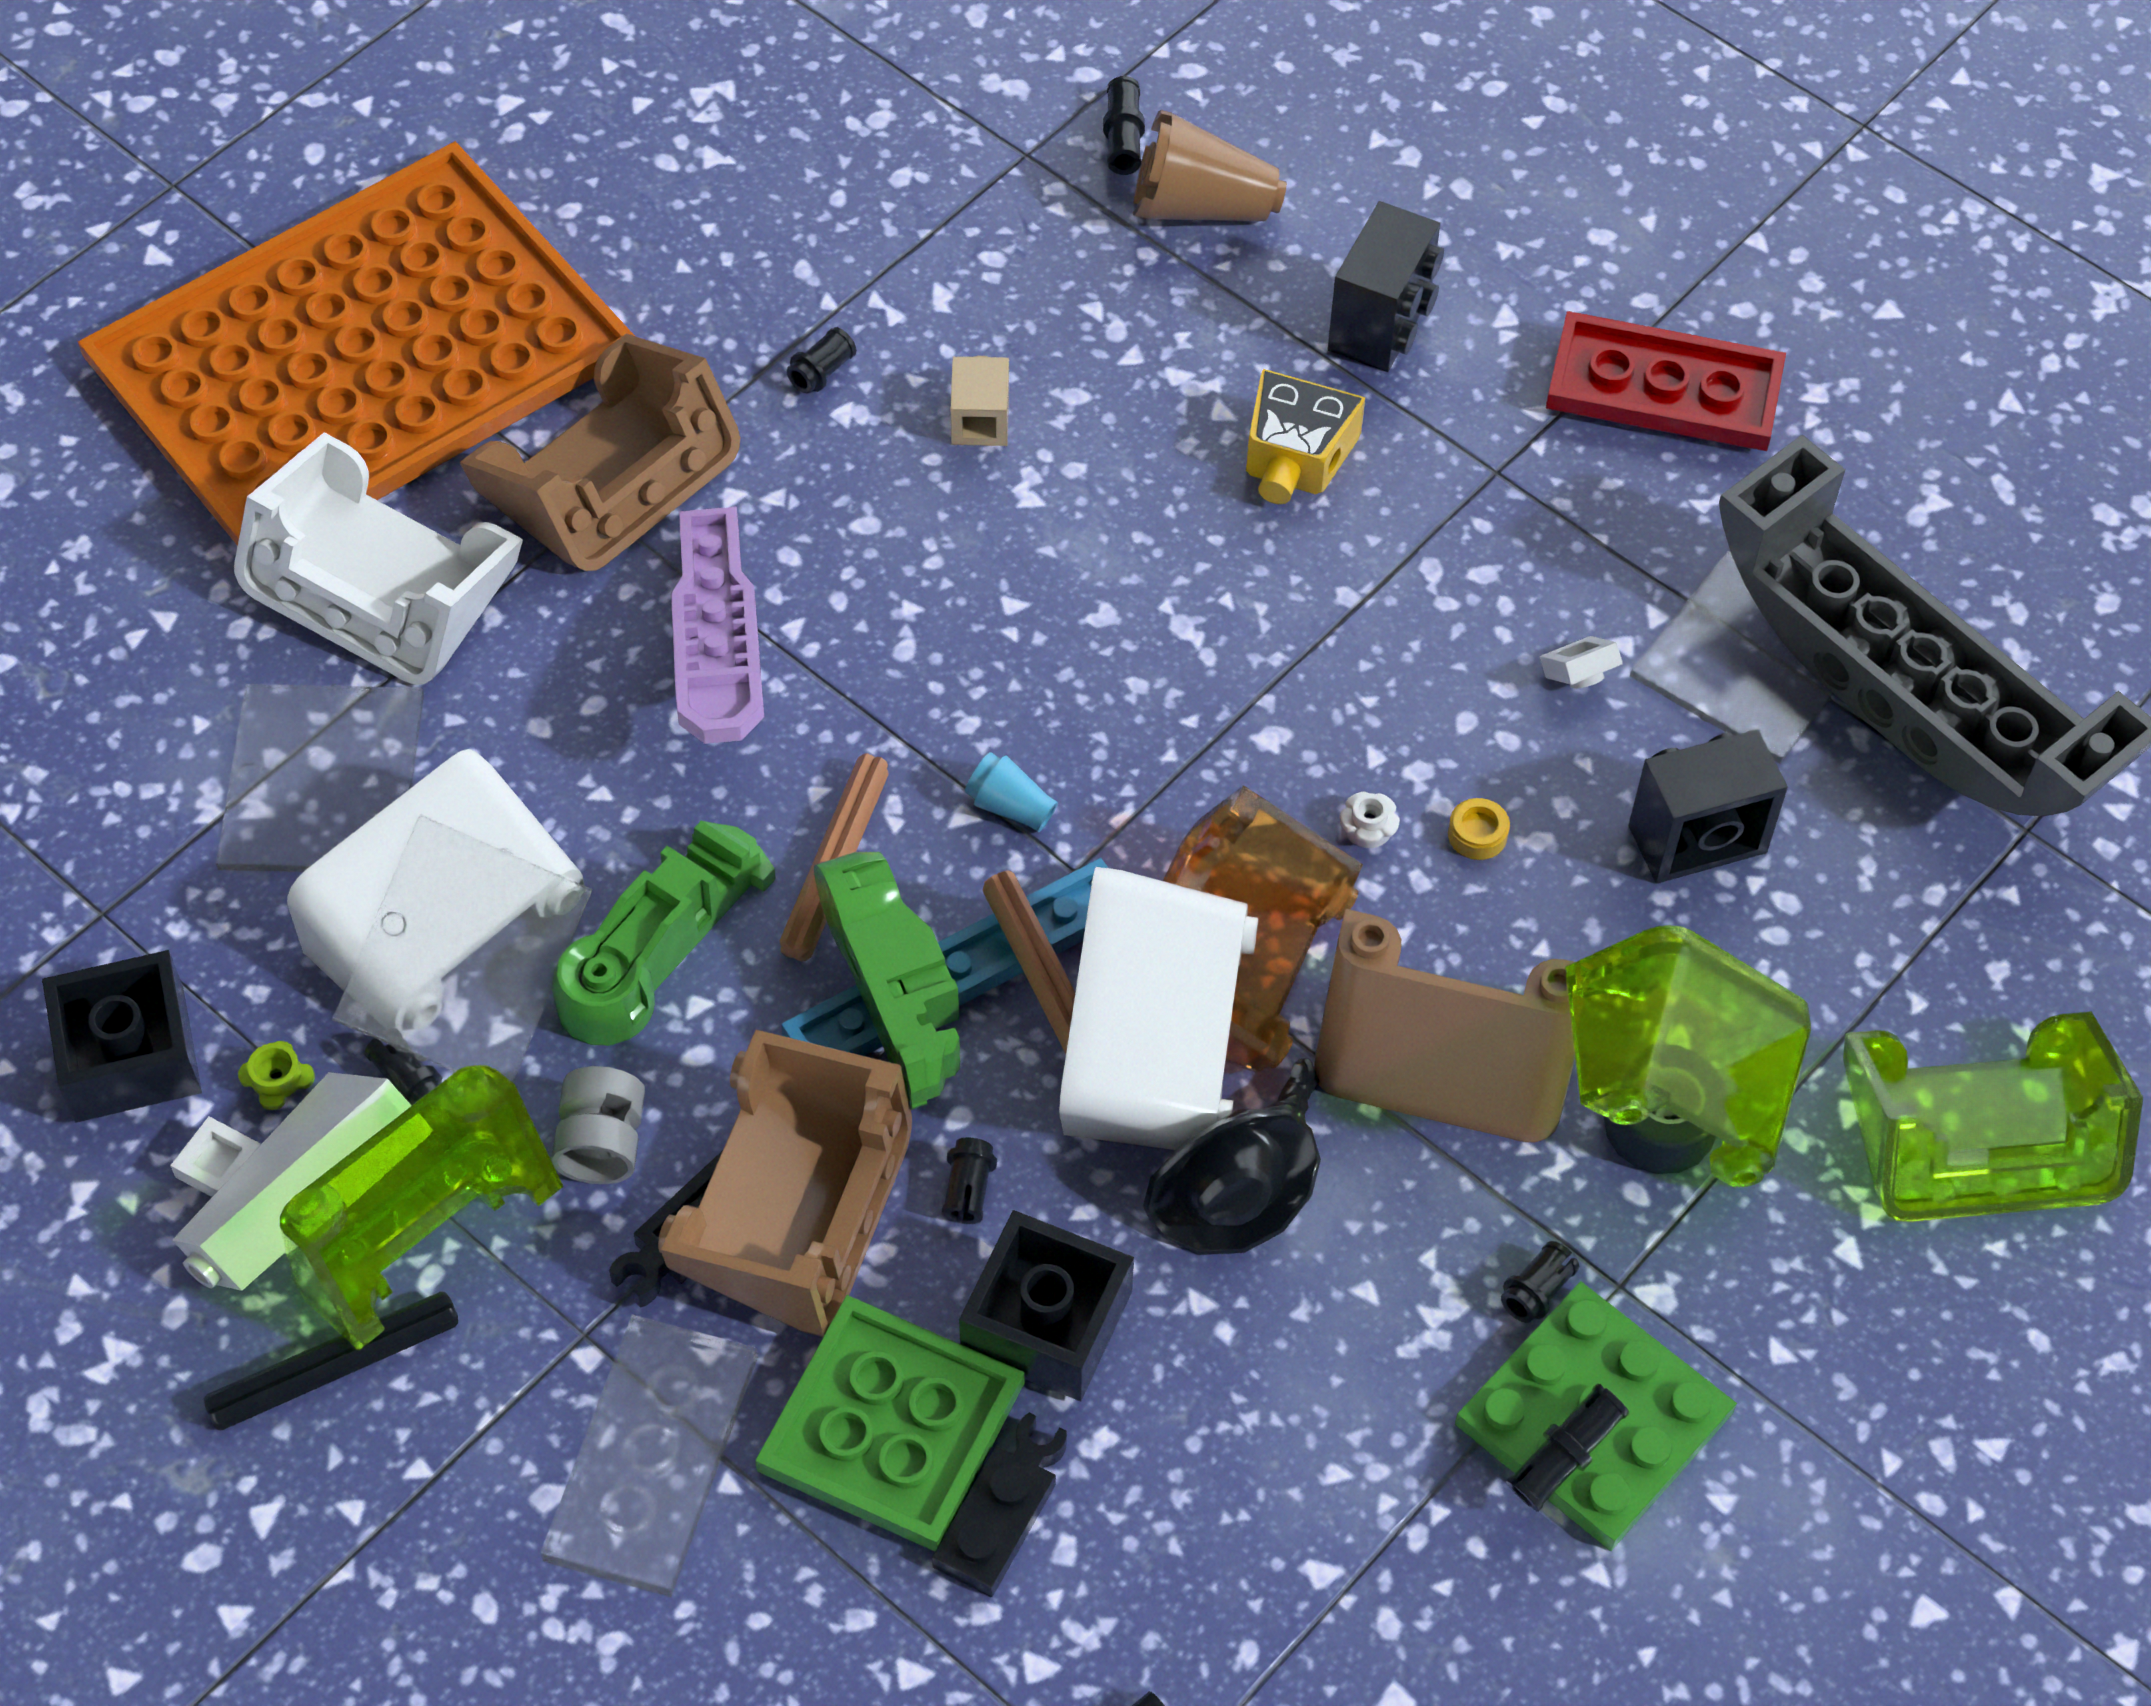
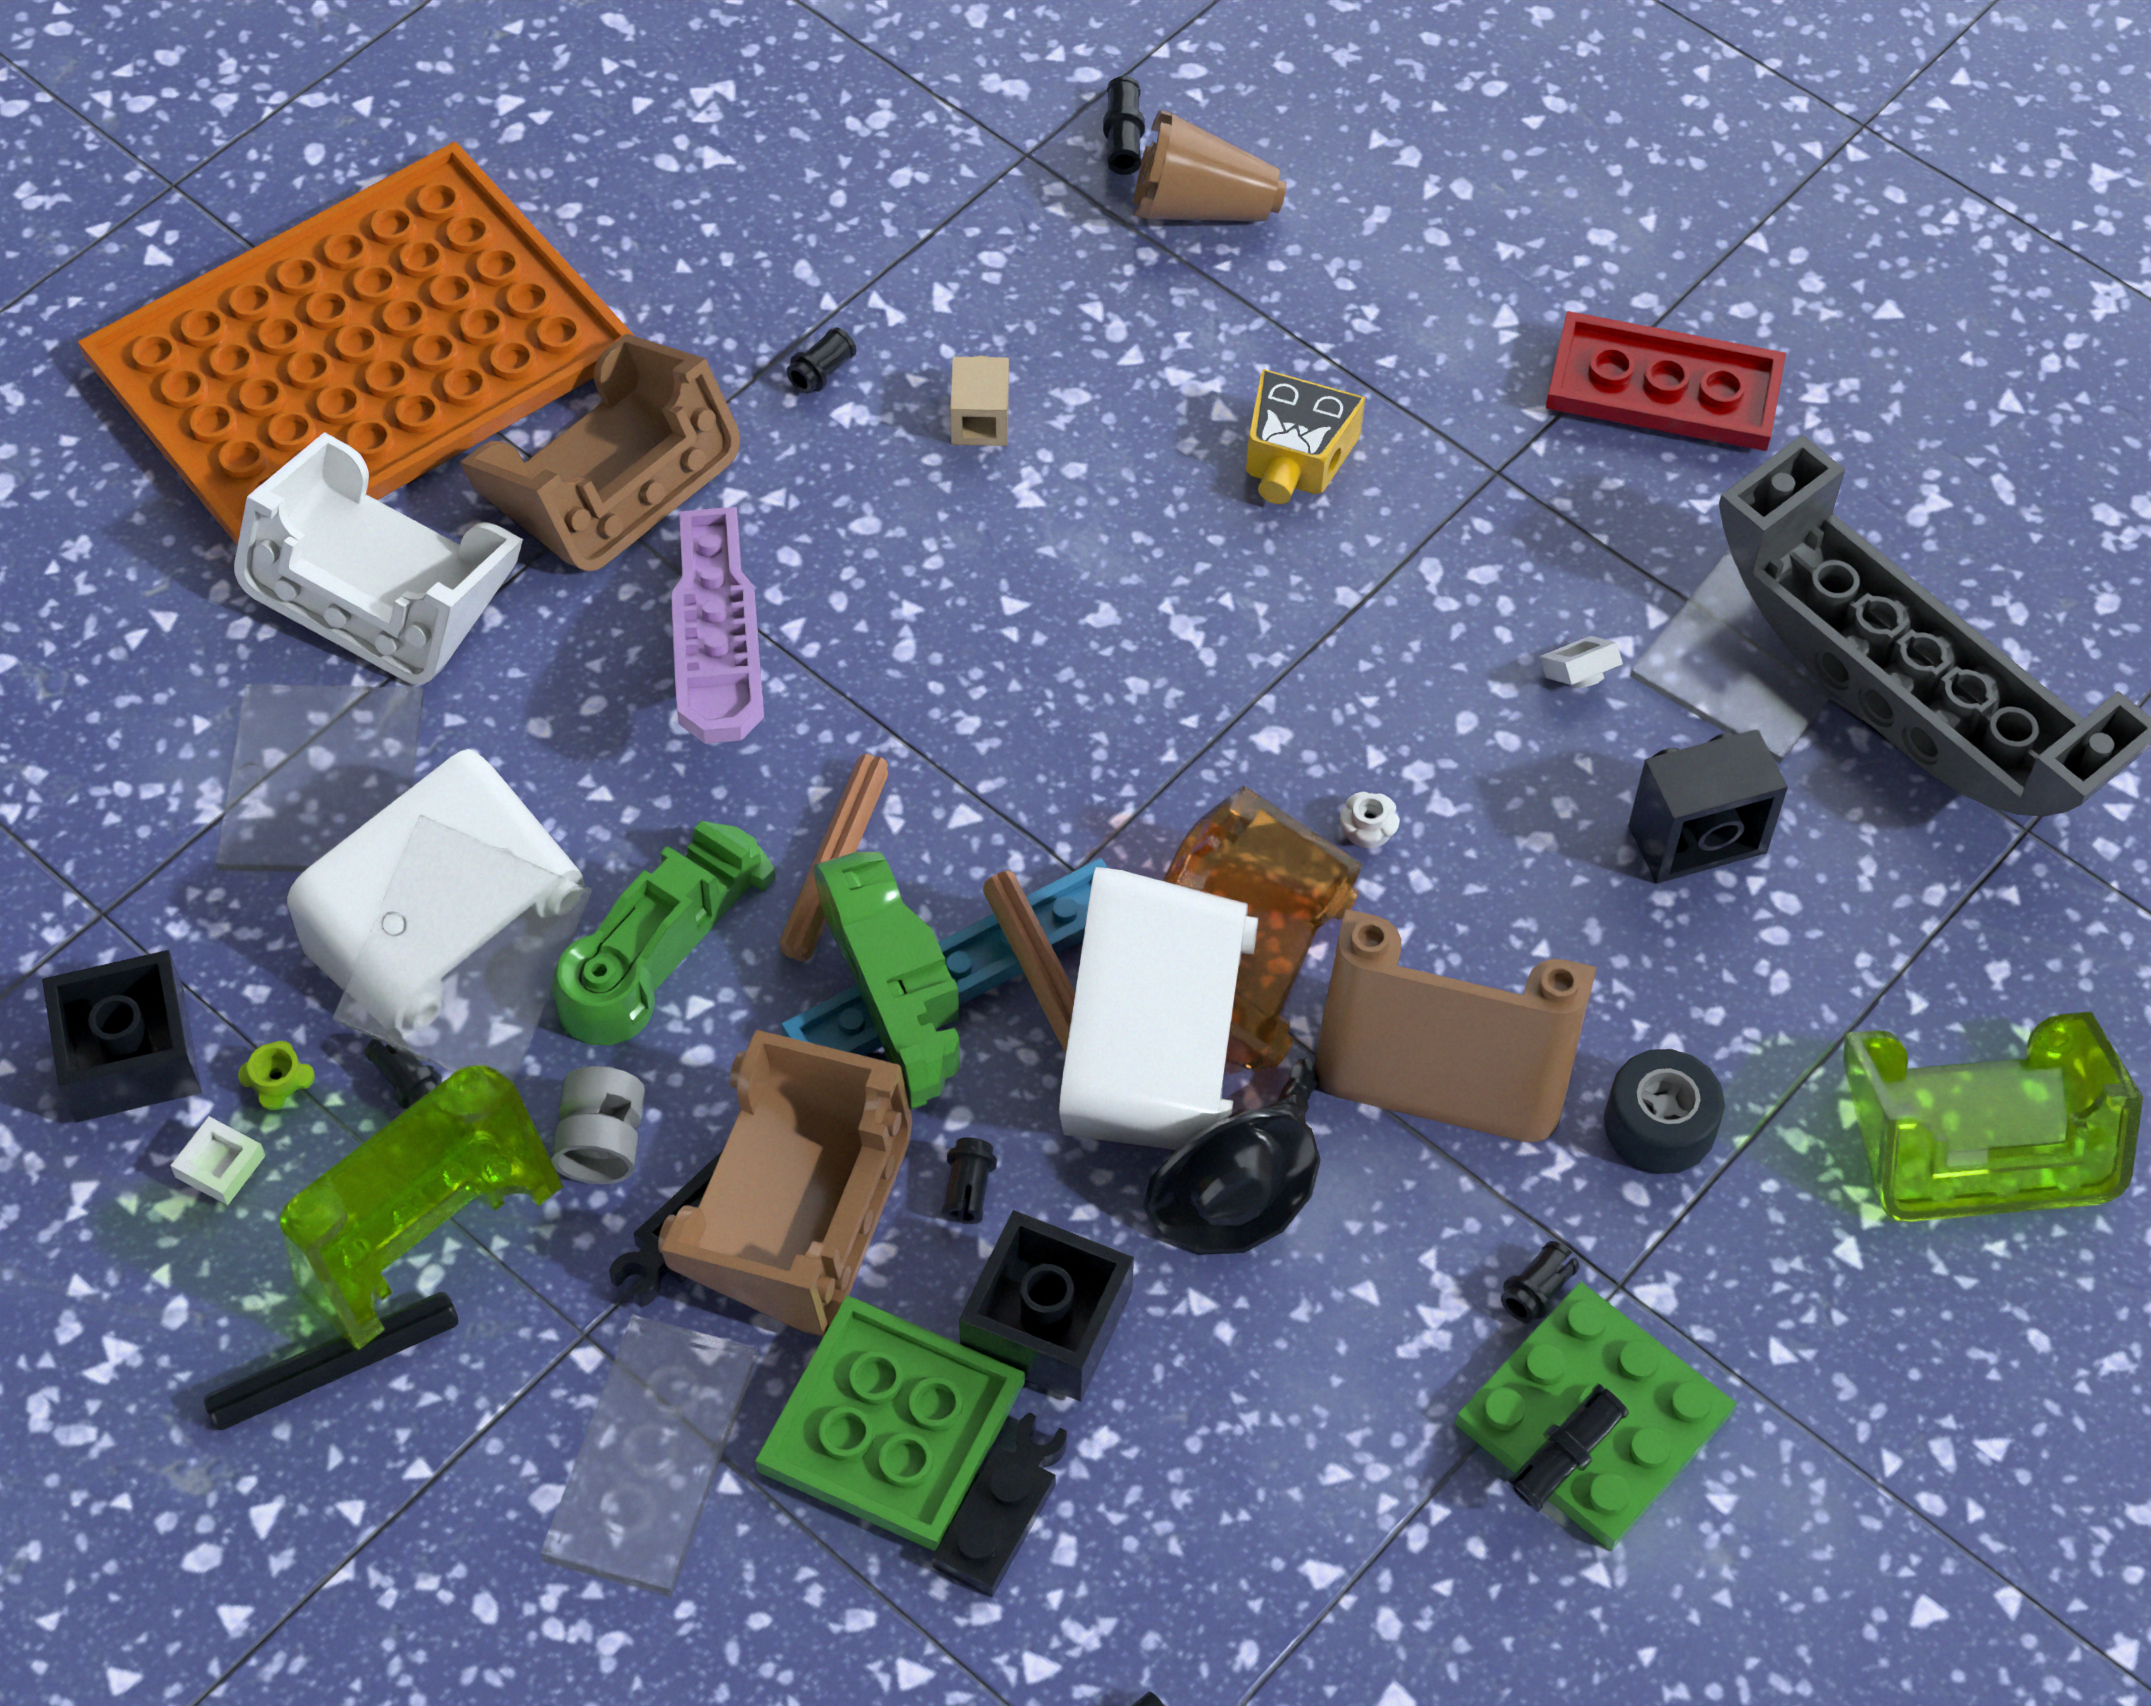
slope [172,1072,427,1291] -> none
medium azure cone [965,752,1058,832] -> none
black brick [1327,201,1444,372] -> none
yellow tile [1448,798,1510,860] -> none
clear neon green windscreen [1565,925,1811,1187] -> none

